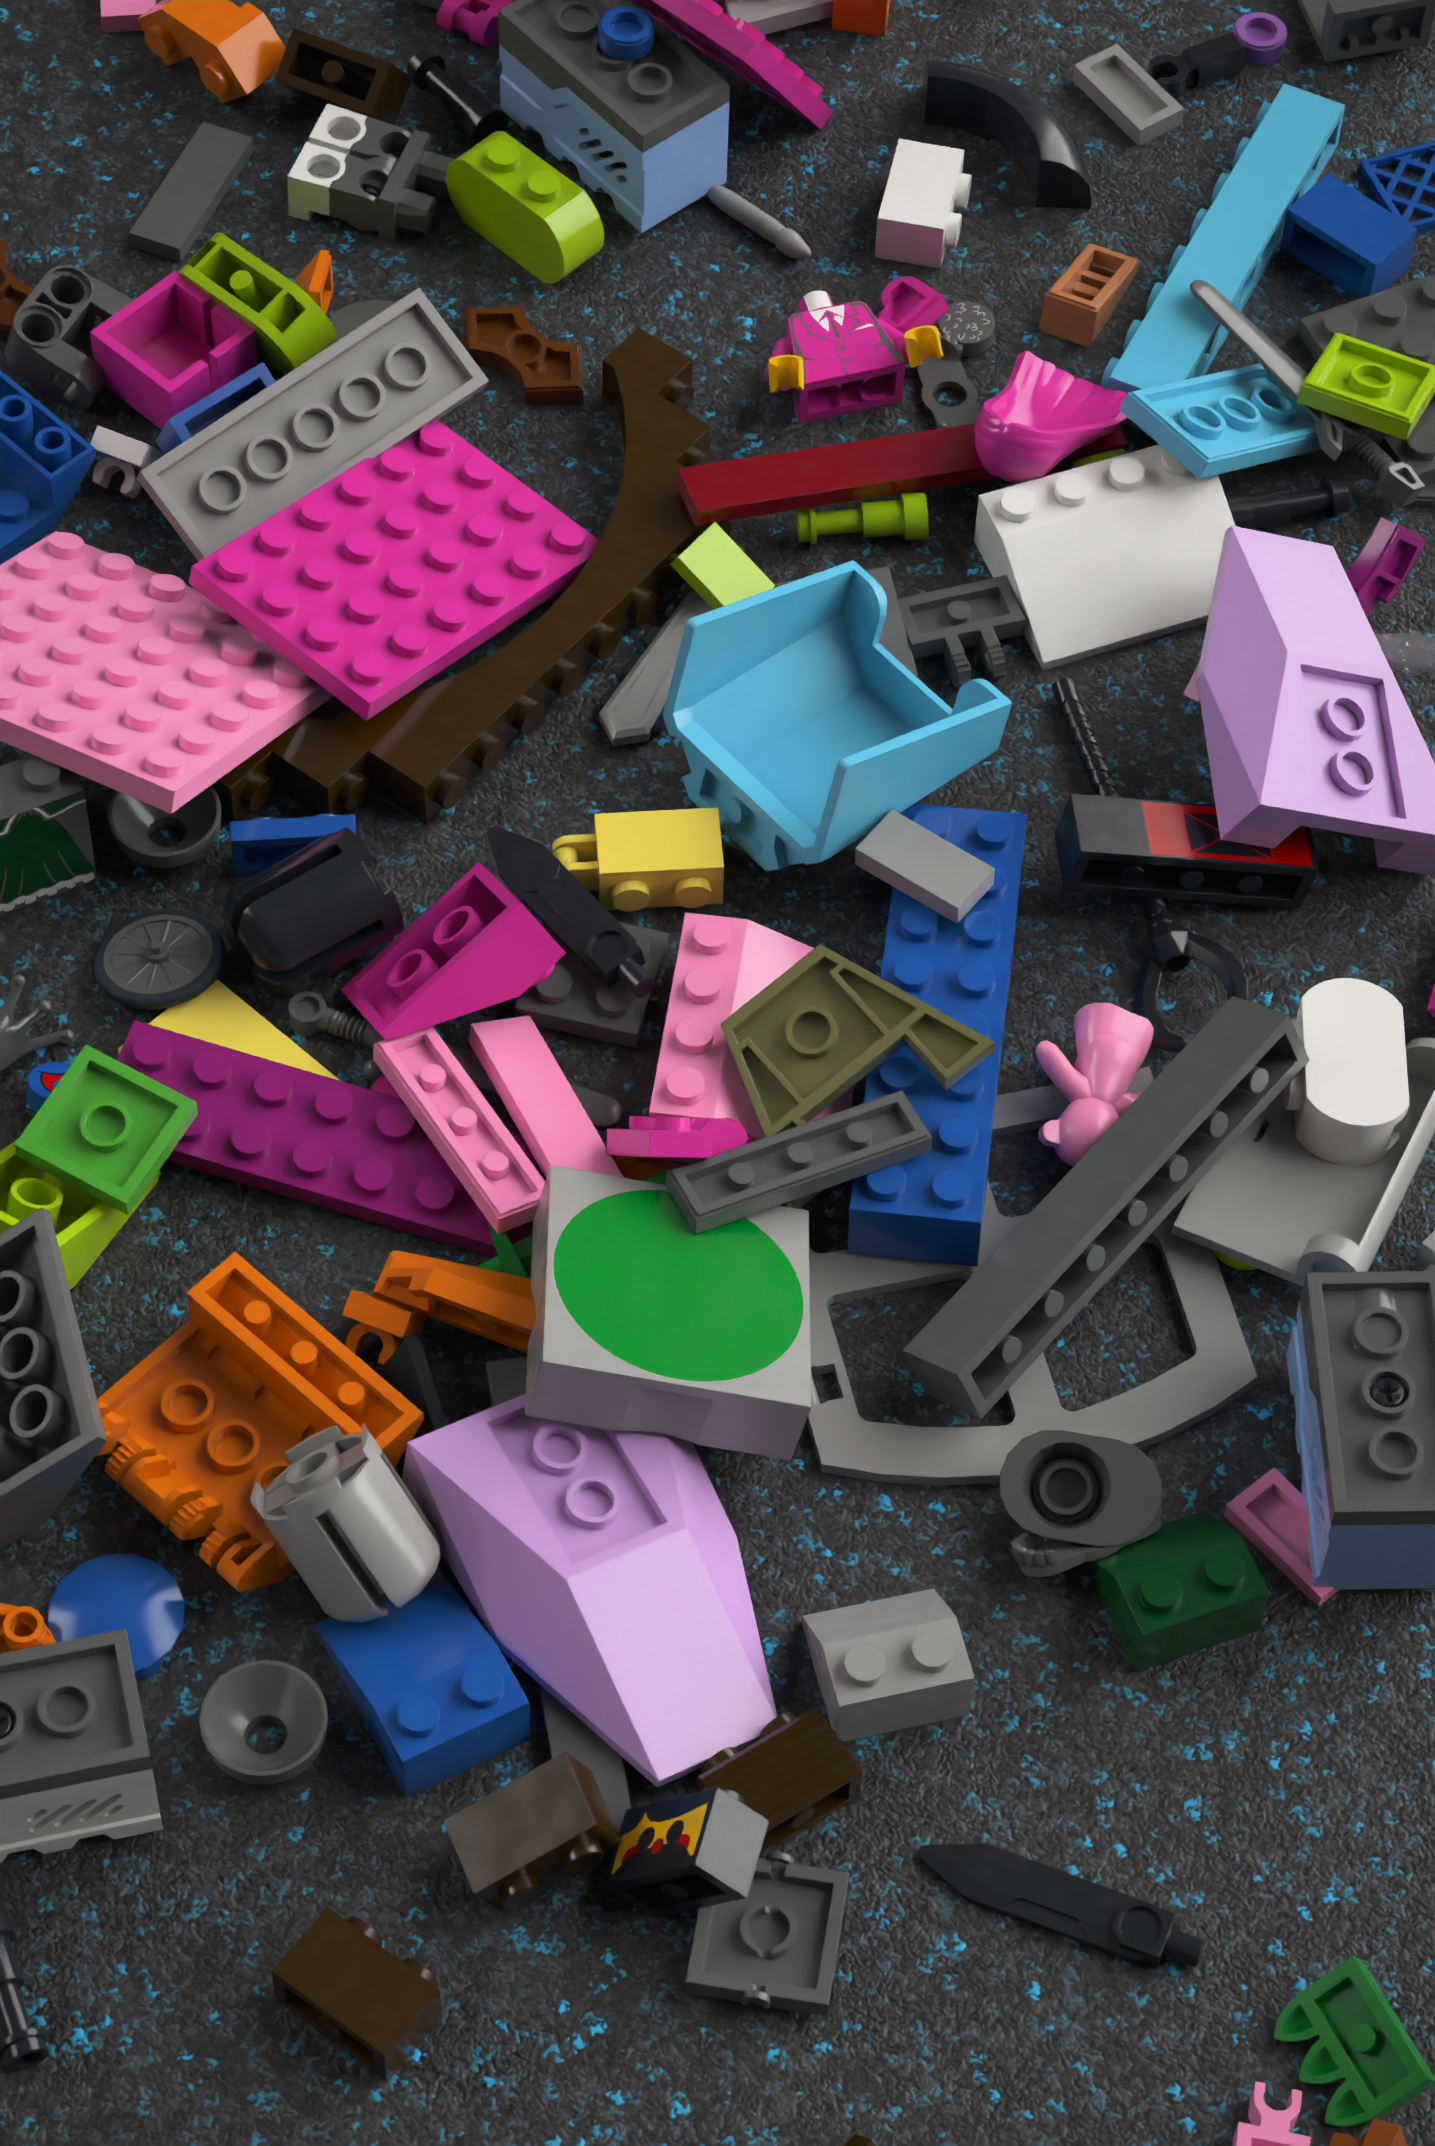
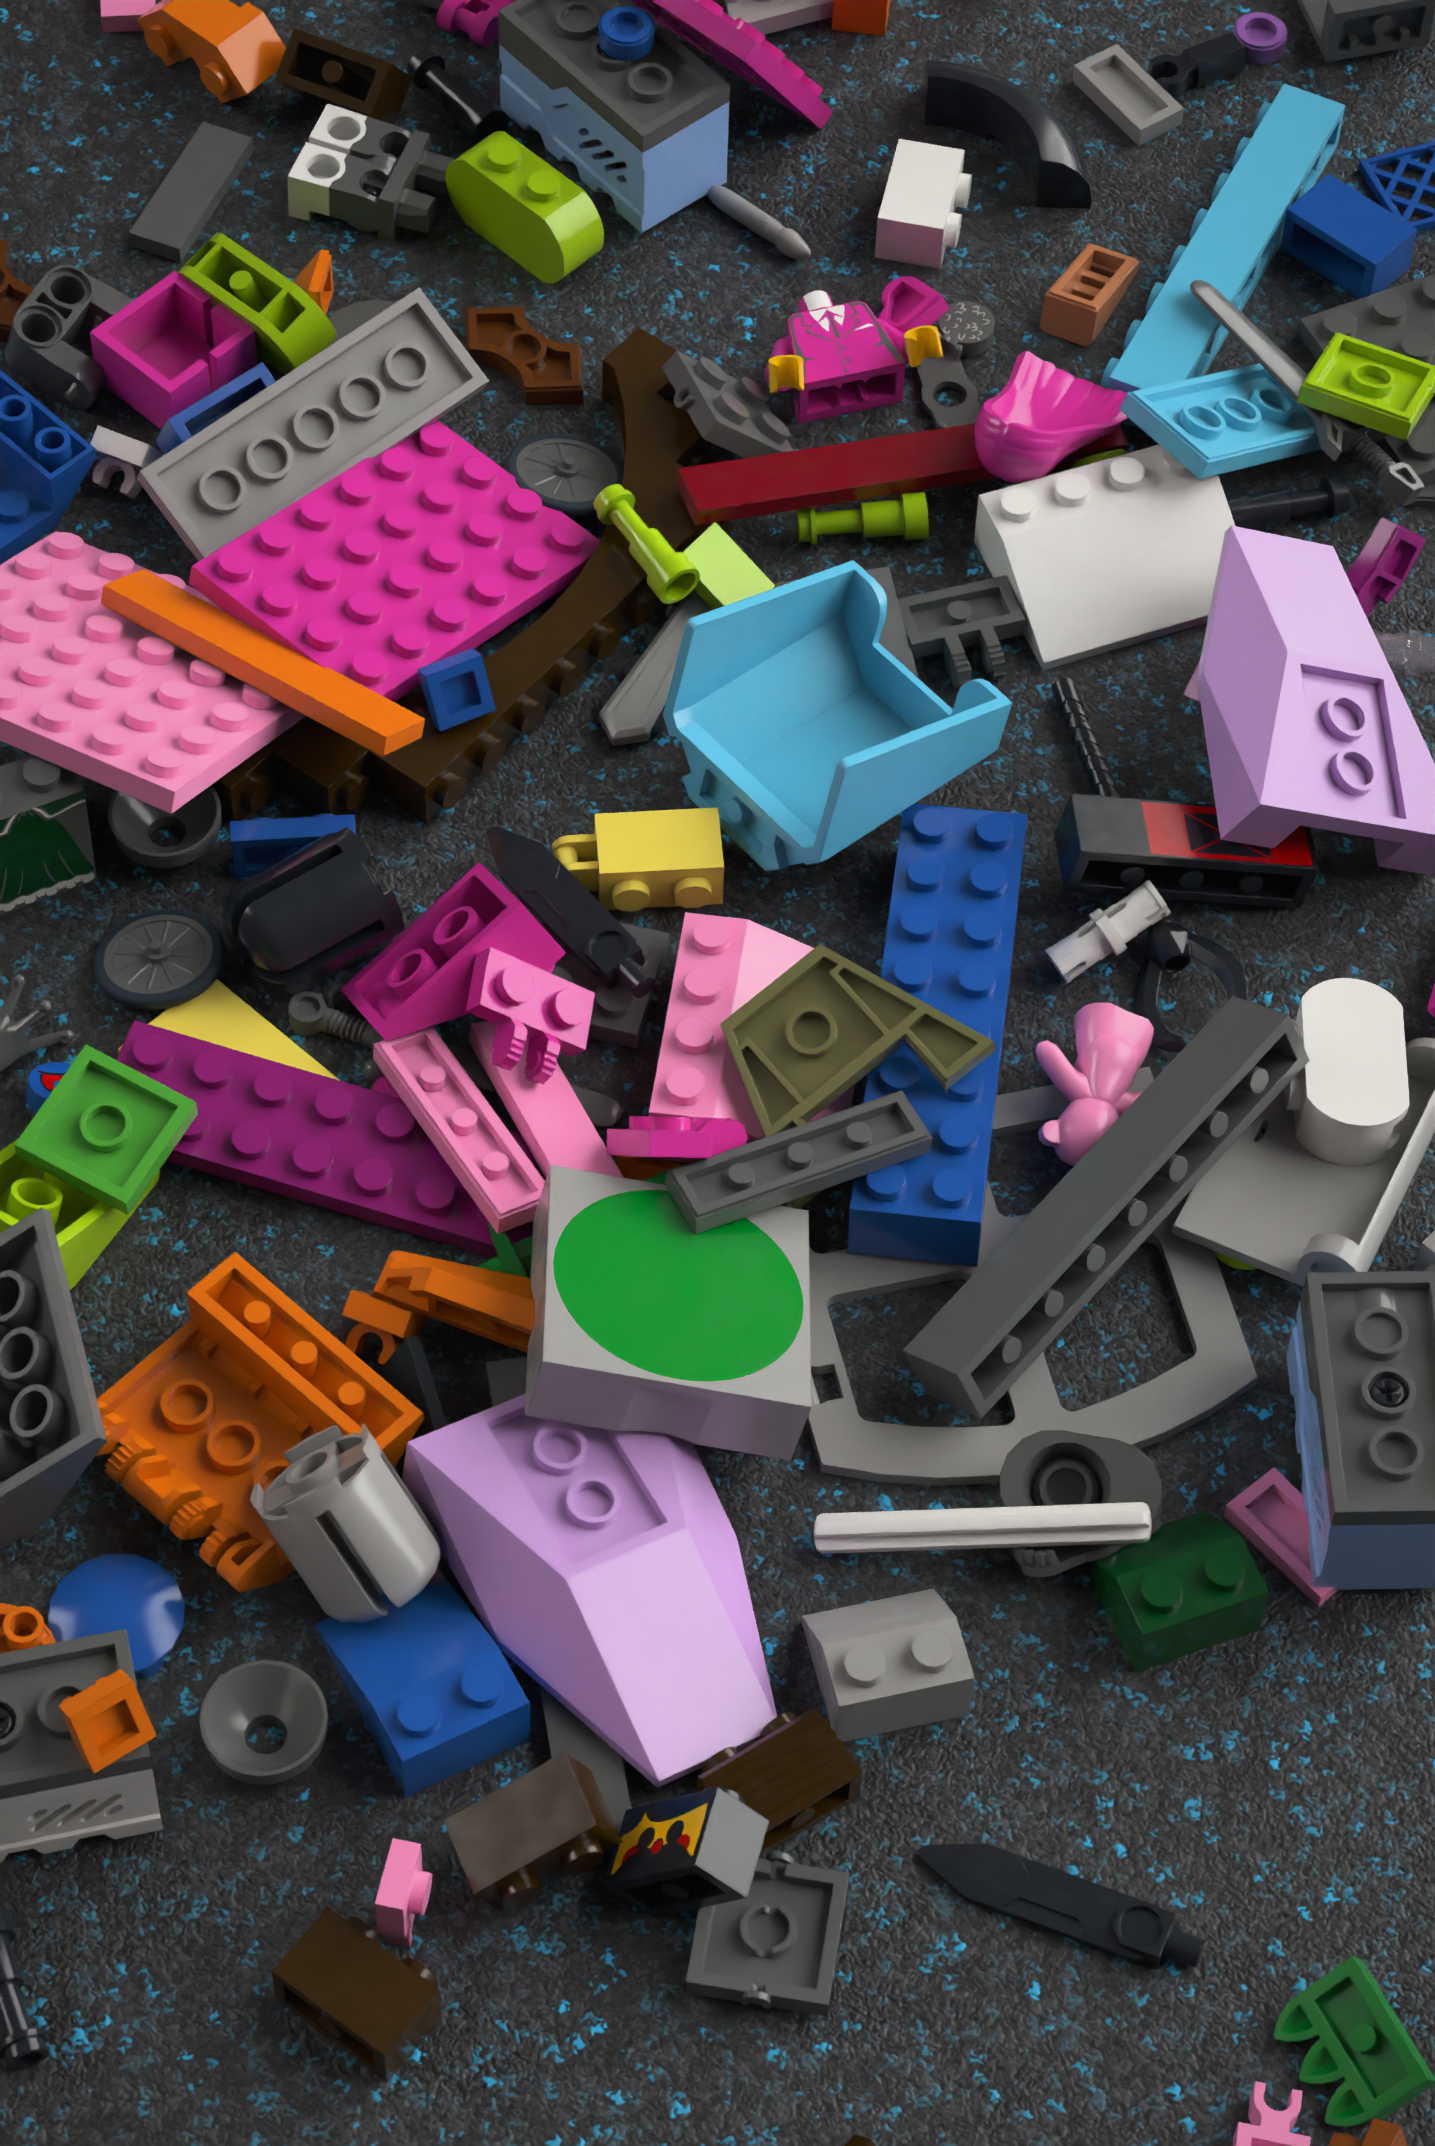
light grey tile [855,809,995,924] -> none
none -> orange tile [58,1669,157,1774]
none -> orange tile [101,569,425,757]
none -> bright pink plate [375,1838,432,1948]
none -> blue tile [417,648,496,732]
none -> hinge [466,947,595,1085]
none -> dark grey wheel [505,434,624,517]
none -> lime piece [593,484,700,604]
none -> dark grey plate [662,350,794,458]
none -> white axle [814,1502,1152,1554]
none -> white pin [1045,880,1171,984]

